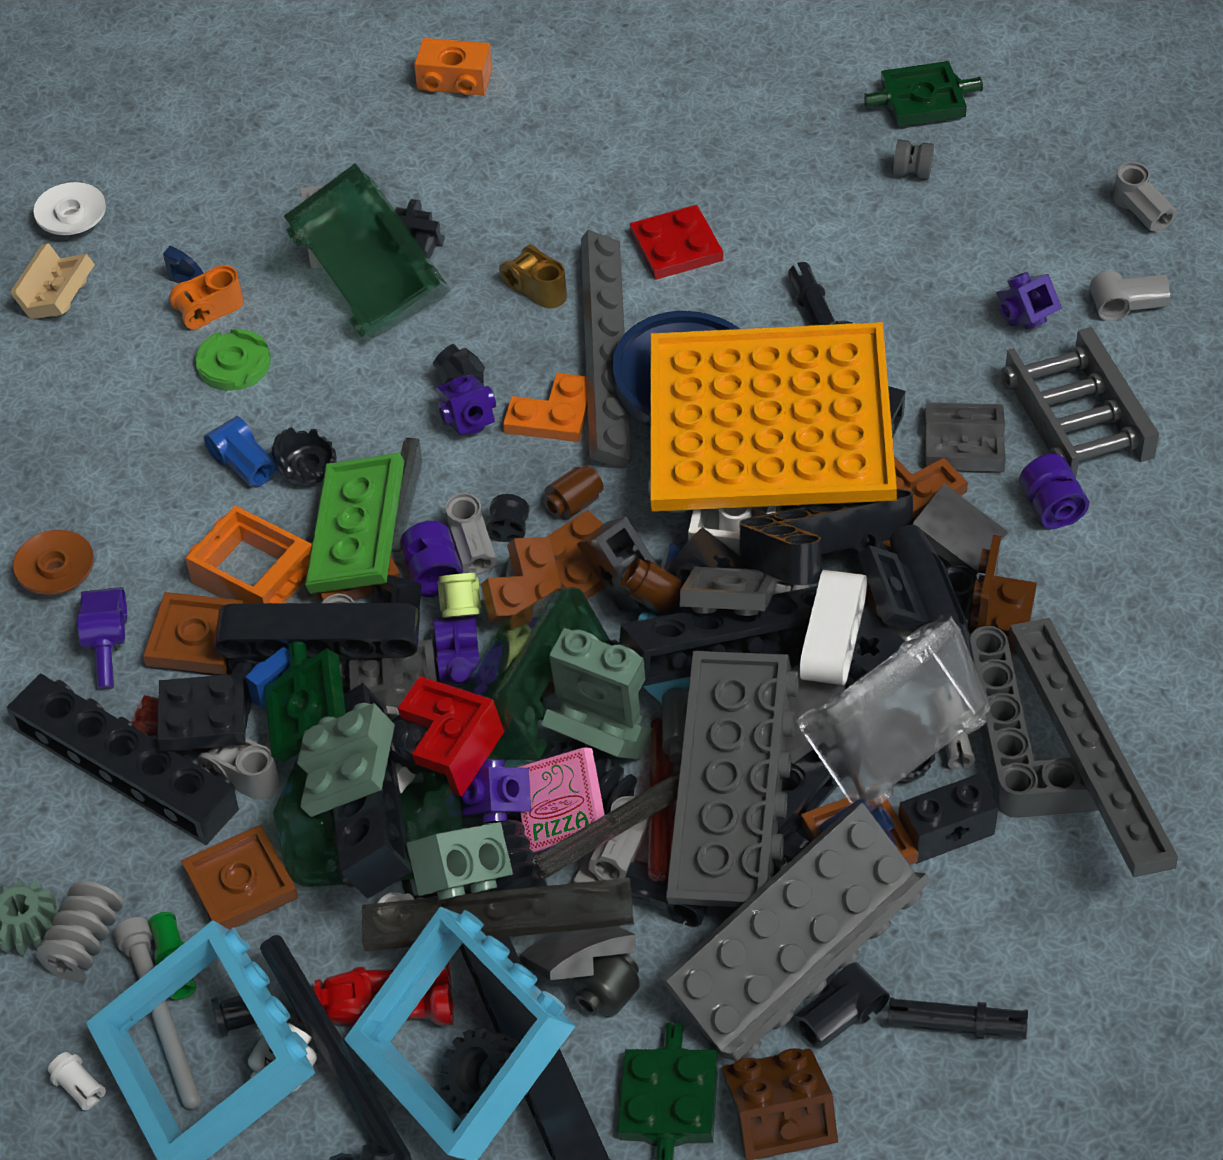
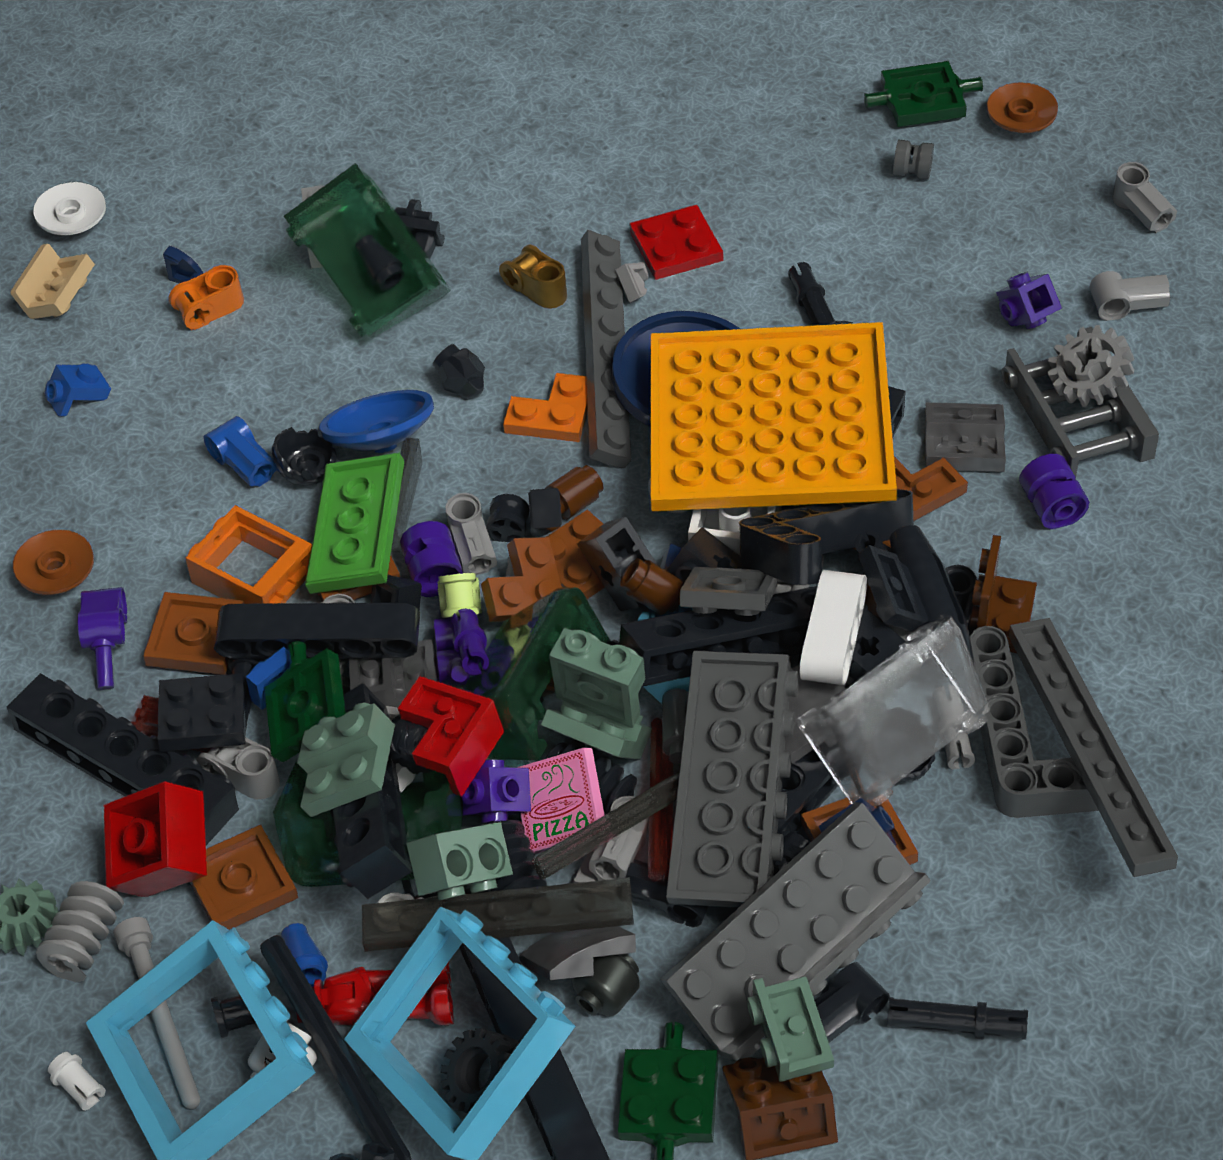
green pin [148,912,197,1000] -> none
bright green tile [196,329,271,391] -> none
orange brick [414,38,492,96] -> none
dark purple brick [436,374,496,435] -> none
black brick [898,773,999,864] -> none
flat silver slope [912,483,1008,575] -> none
none -> blue bracket [45,364,111,417]
none -> red brick [104,781,207,897]
none -> blue cone [281,923,328,986]
none -> blue dish [319,390,434,453]
none -> black cone [354,235,405,291]
none -> dark purple pin [451,608,489,675]
none -> black slope [528,488,562,537]
none -> light grey tile [615,262,648,303]
none -> sand green bracket [746,976,834,1082]
none -> dark orange dish [987,82,1058,133]
none -> light grey gear [1048,325,1135,407]

